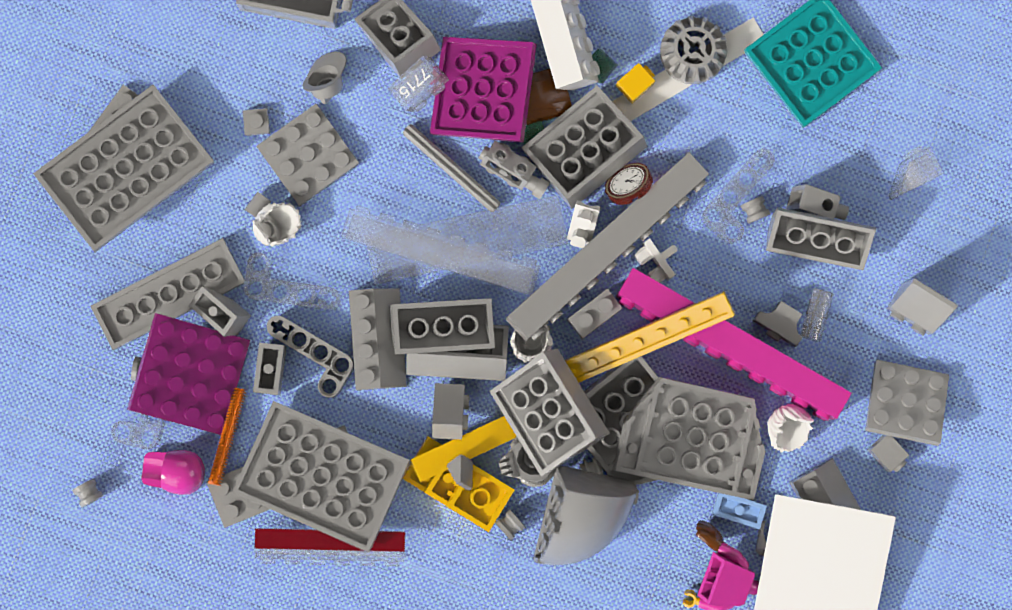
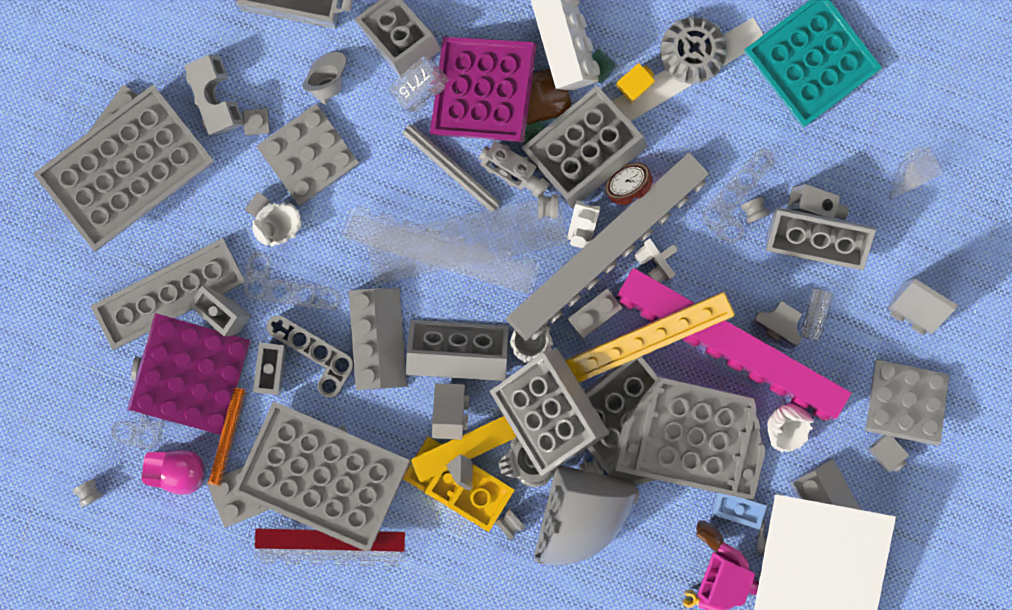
light grey slope [390,298,495,355] -> none
none -> light grey arch [184,55,244,135]
none -> light grey wheel [538,194,558,219]

